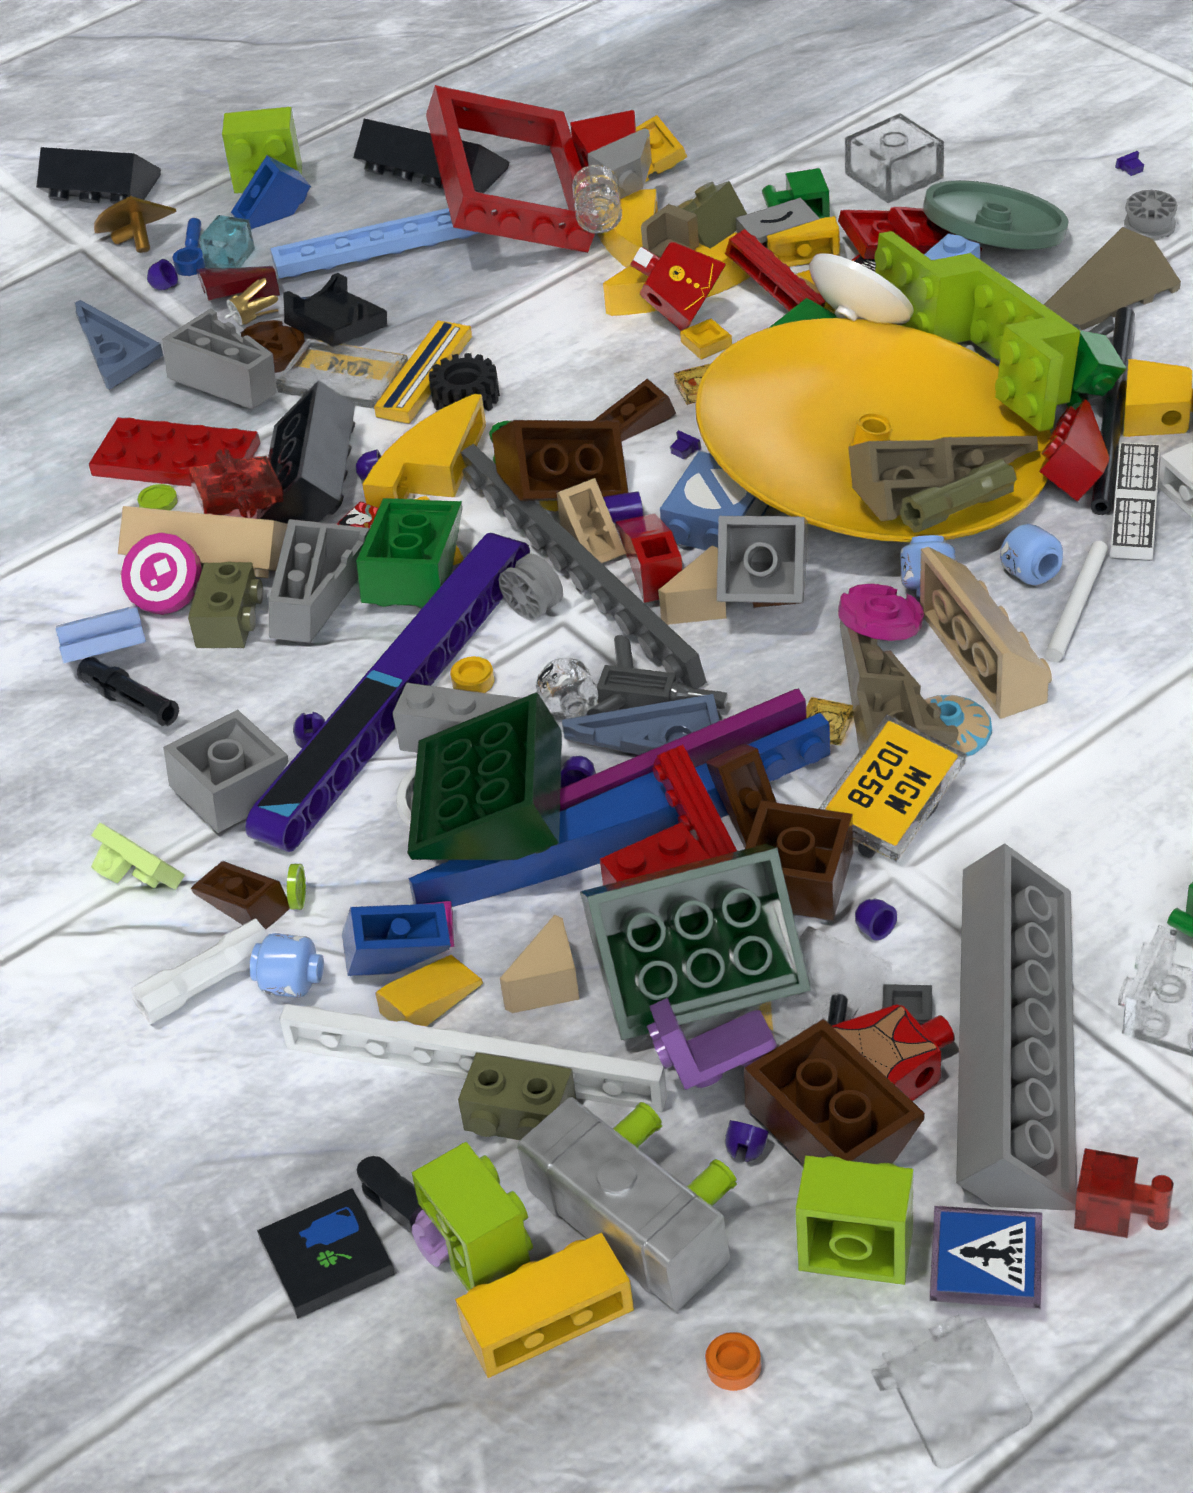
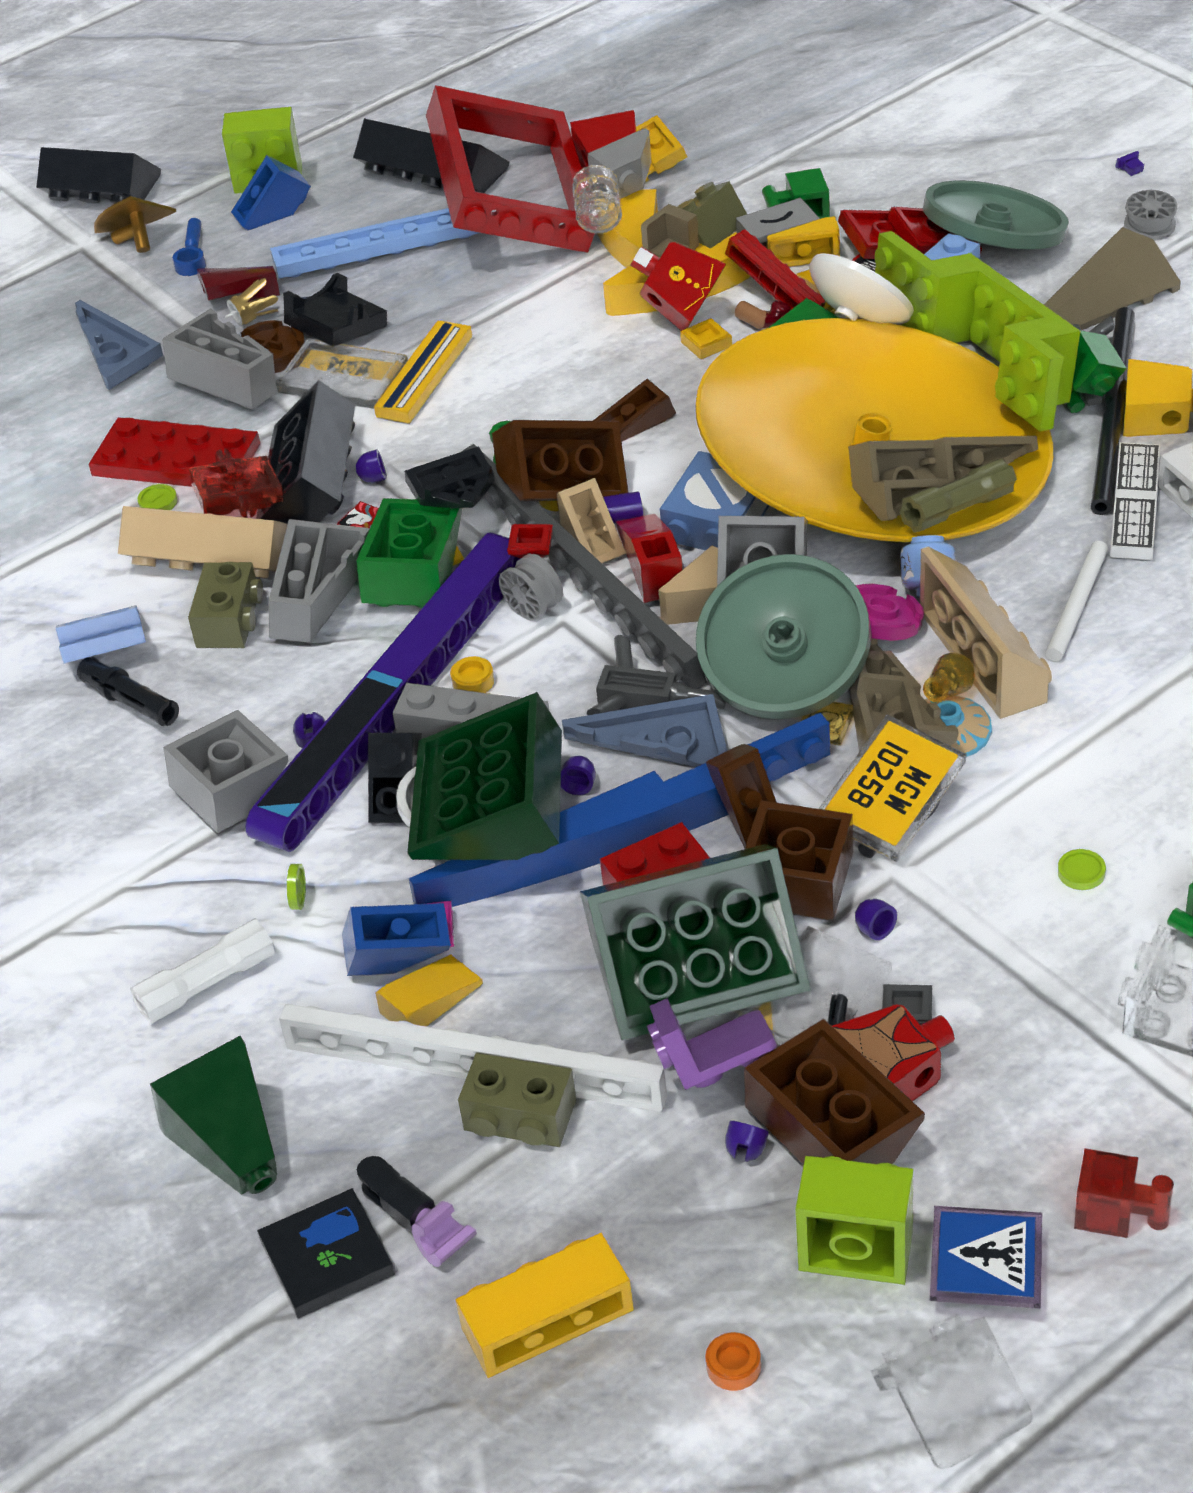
yellowish green hinge [91,822,185,890] -> none
dark pink tile [121,533,202,615] -> none
dark purple hinge [147,259,178,290] -> none
reddish brown slope [191,861,290,929] -> none
clear light blue brick [199,215,255,268] -> none
light blue head [250,933,324,998] -> none
yellow slope [362,394,486,508] -> none
lime brick [412,1142,533,1291] -> none
black tyre [429,353,500,411] -> none
tan slope [500,915,579,1013] -> none
flat silver piece [517,1097,737,1311] -> none
clear head [536,658,599,722] -> none
magenta tile [560,688,807,812] -> none
red piece [652,744,737,858] -> none
dark purple piece [670,430,702,459] -> none
clear yellow tile [674,364,710,405] -> none
clear brick [845,113,944,203] -> none
light grey slope [956,843,1077,1210] -> none
light blue head [1000,524,1063,585] -> none
red slope [1039,399,1110,502] -> none
none -> dark green slope [150,1036,277,1195]
none -> black slope [368,733,422,823]
none -> black slope [405,446,495,508]
none -> red slope [507,524,553,558]
none -> sand green dish [696,554,871,719]
none -> arm [734,301,791,329]
none -> clear yellow cone [923,653,975,703]
none -> lime piece [1058,849,1106,890]

